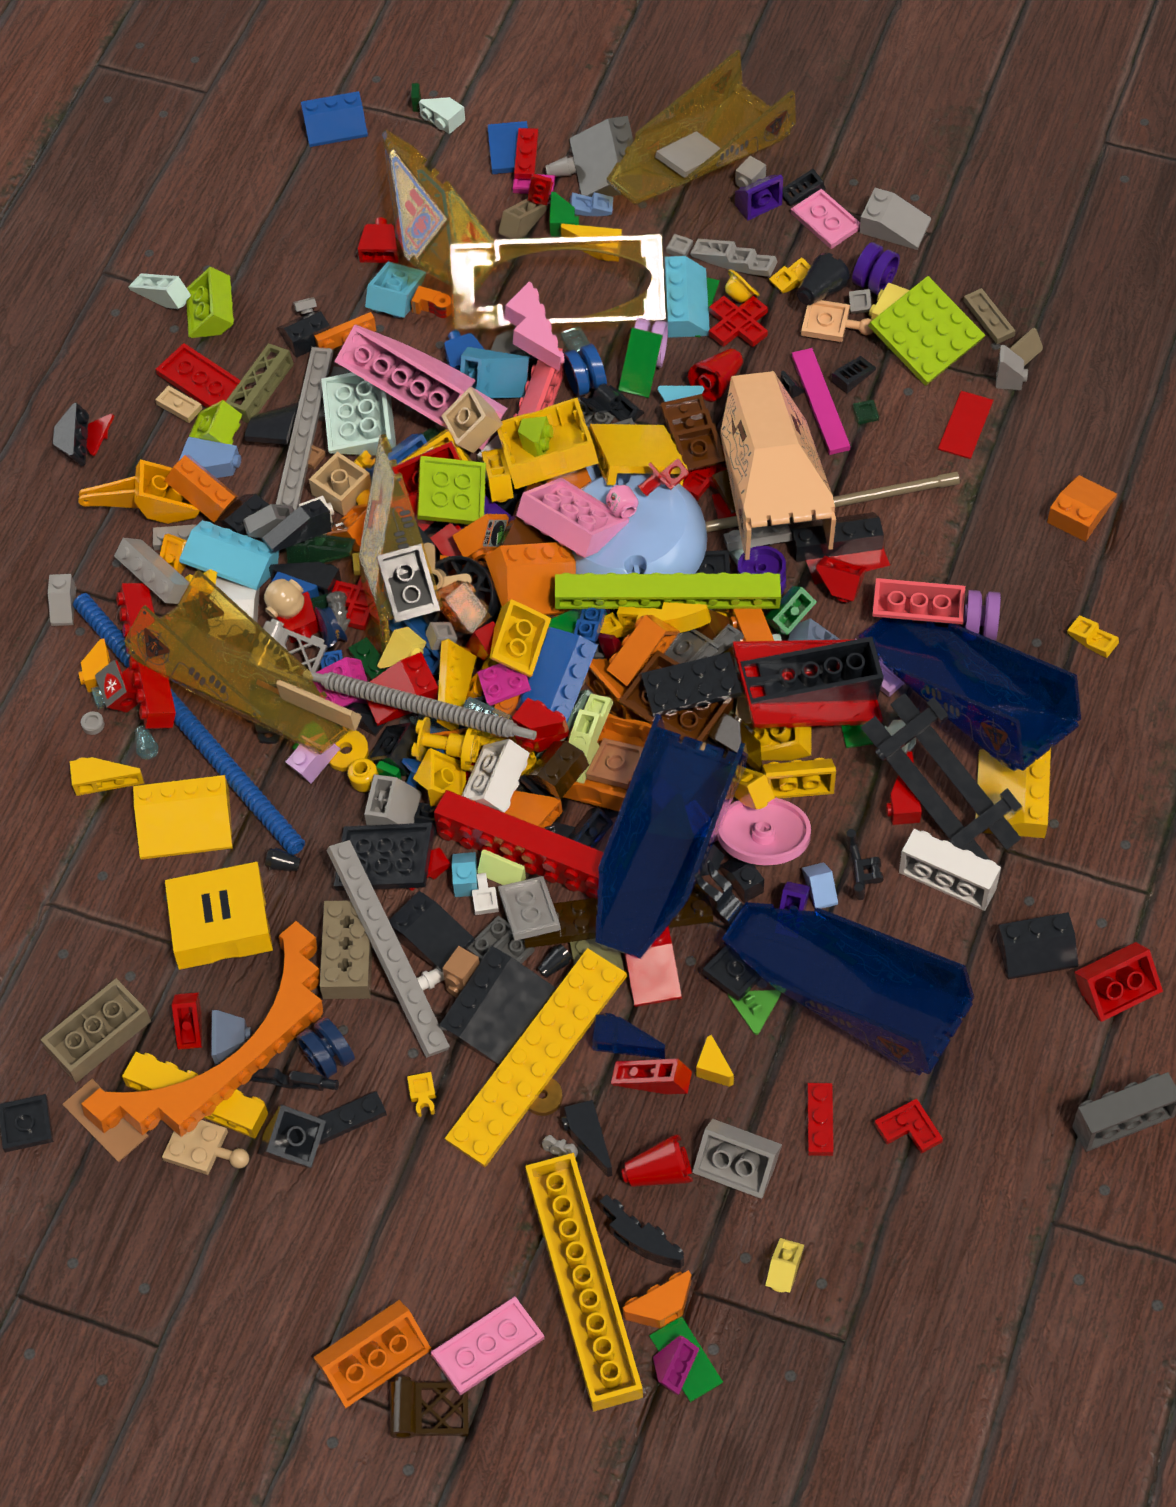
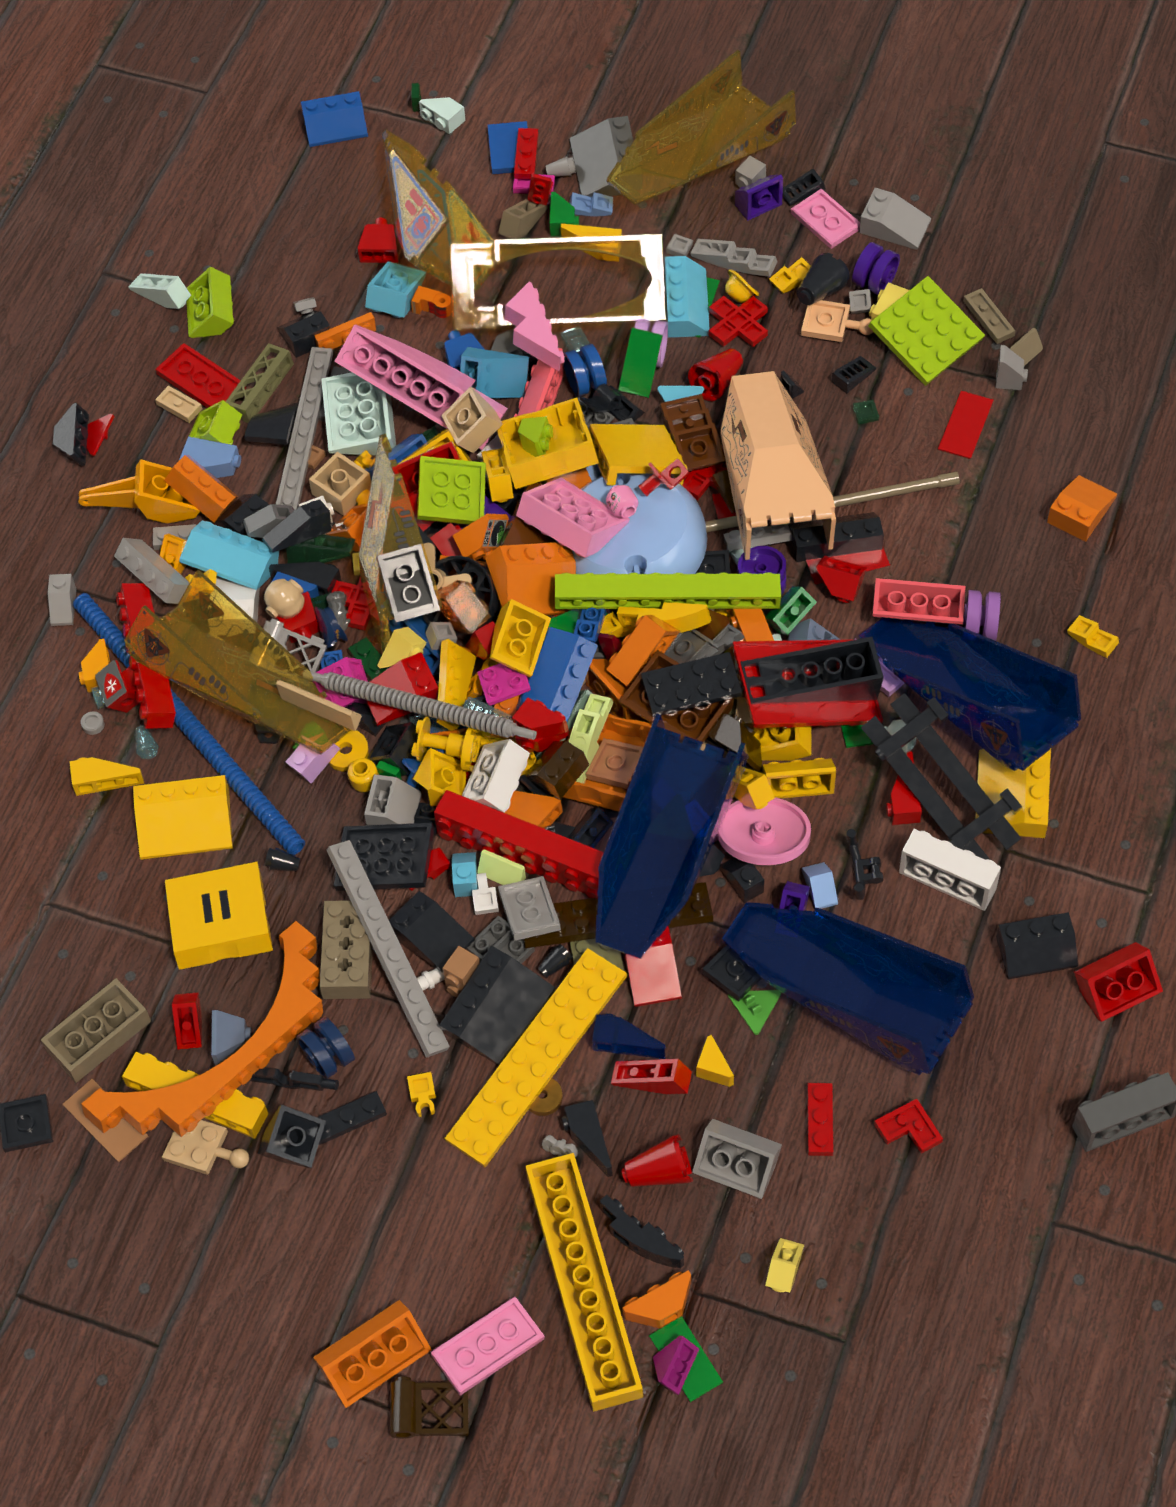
light grey tile [655,131,725,178] -> none
black flag [694,858,759,938] -> none
dark pink tile [792,348,850,455] -> none

